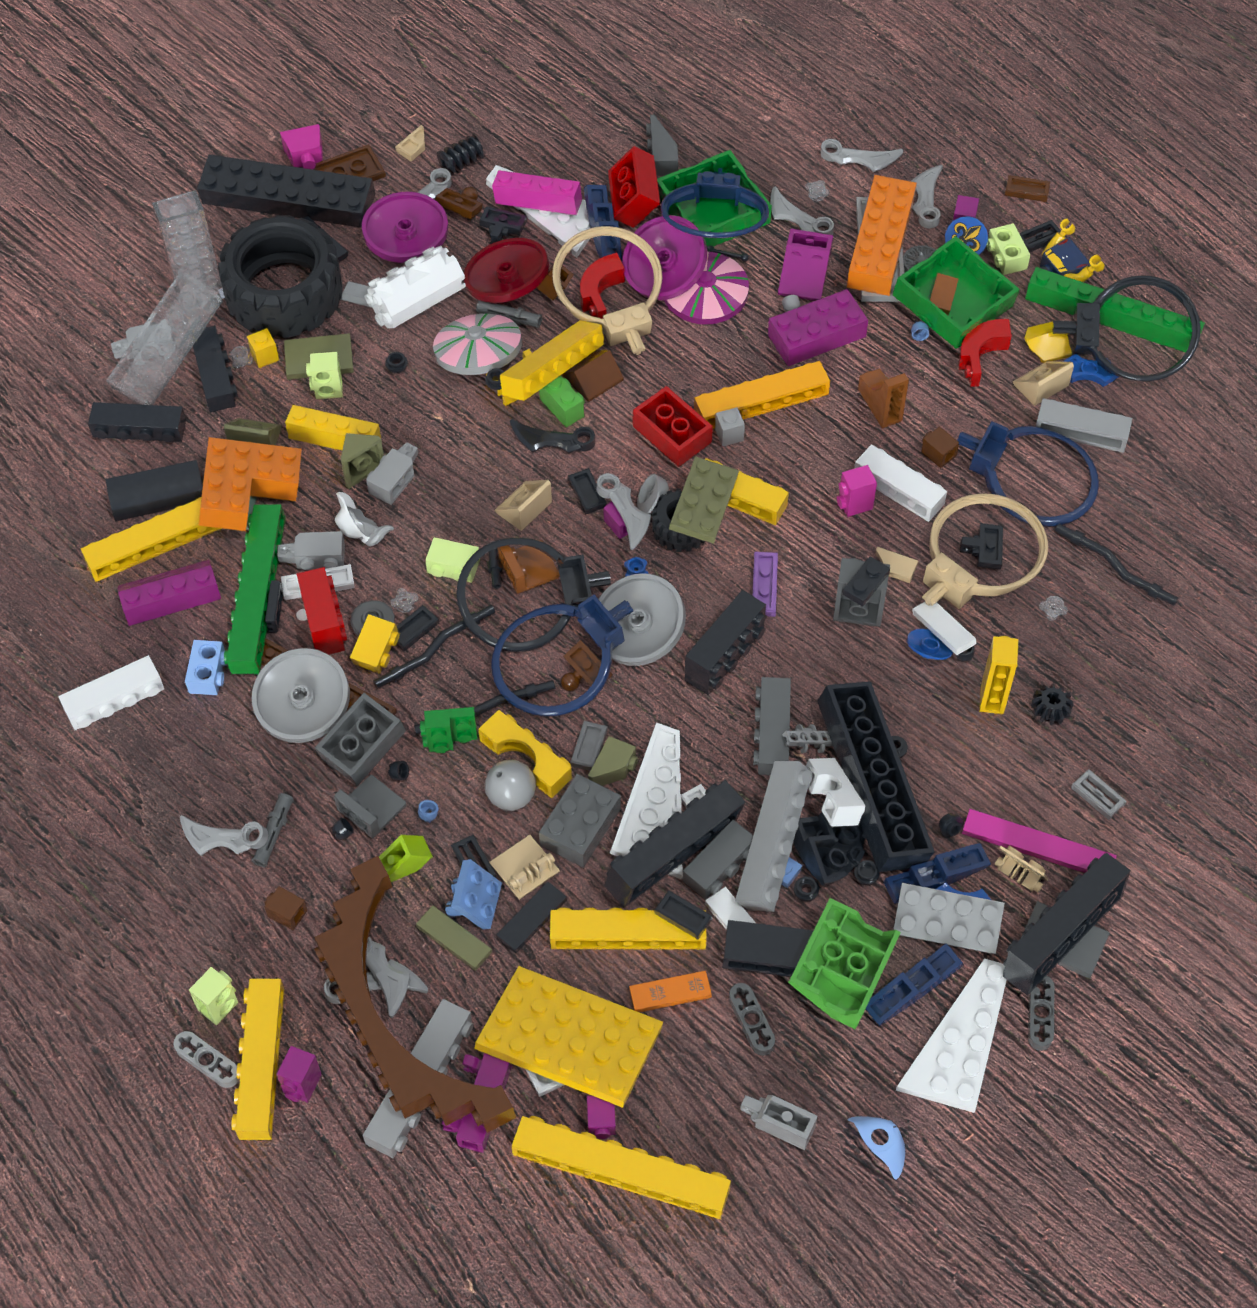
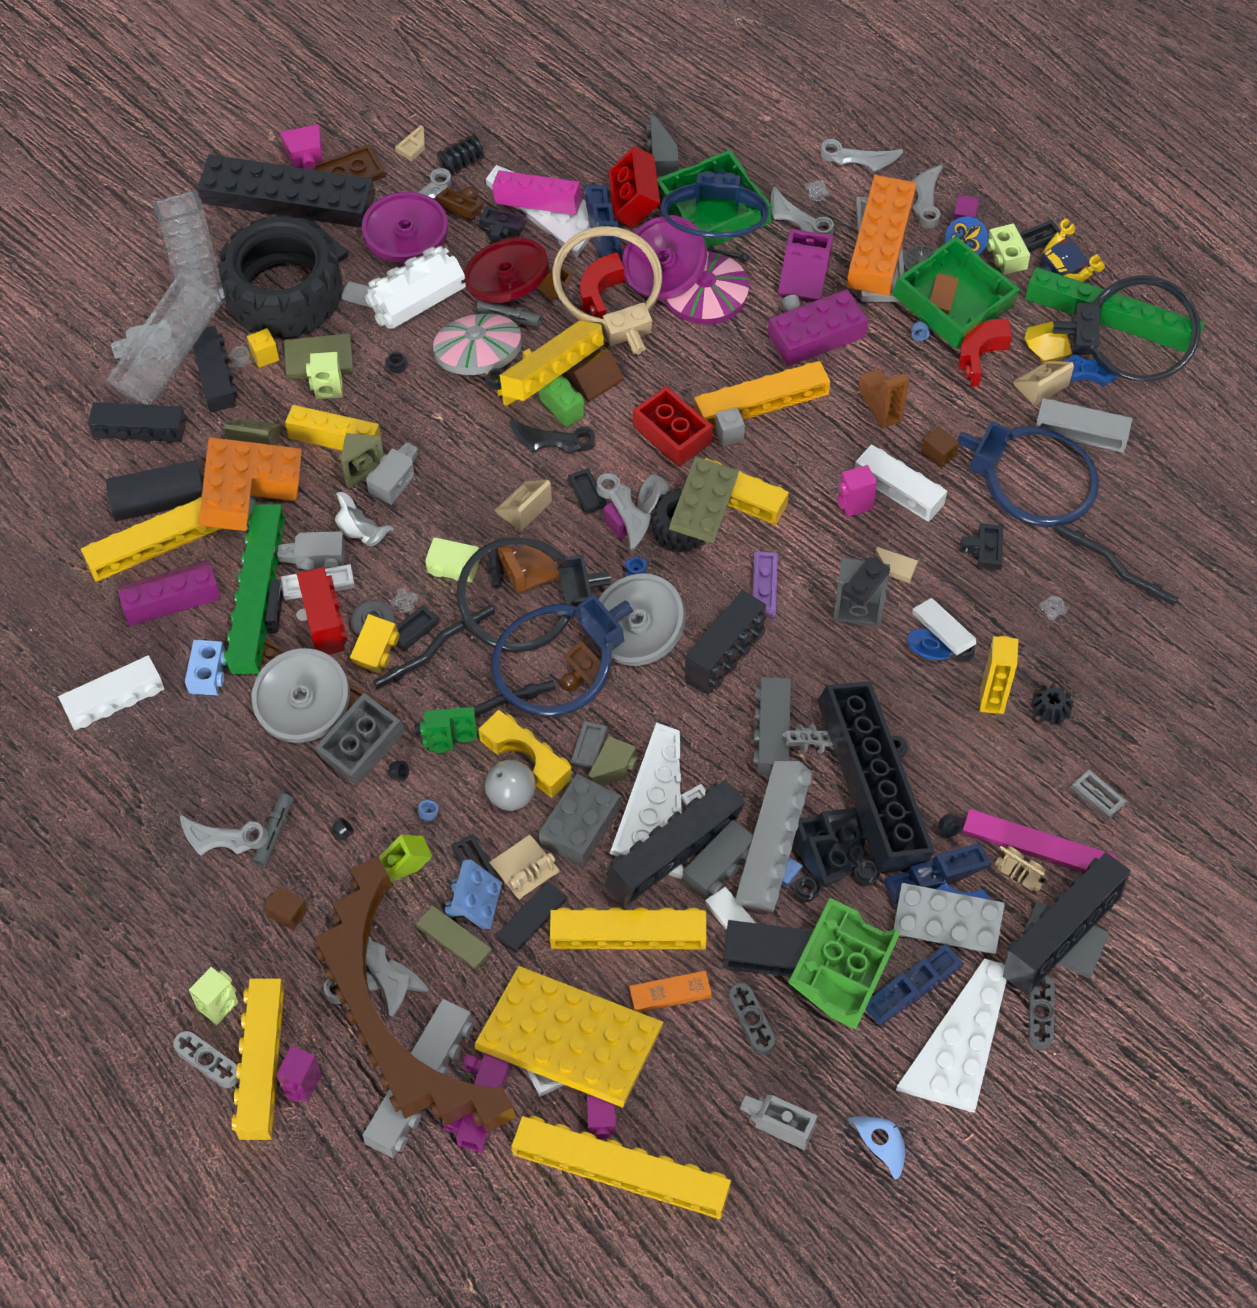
dark grey bracket [334,775,407,839] -> none
black tile [655,890,712,939] -> none
white arch [806,758,865,826] -> none
tan brick [922,494,1048,609] -> none
reddish brown tile [1005,175,1050,202] -> none

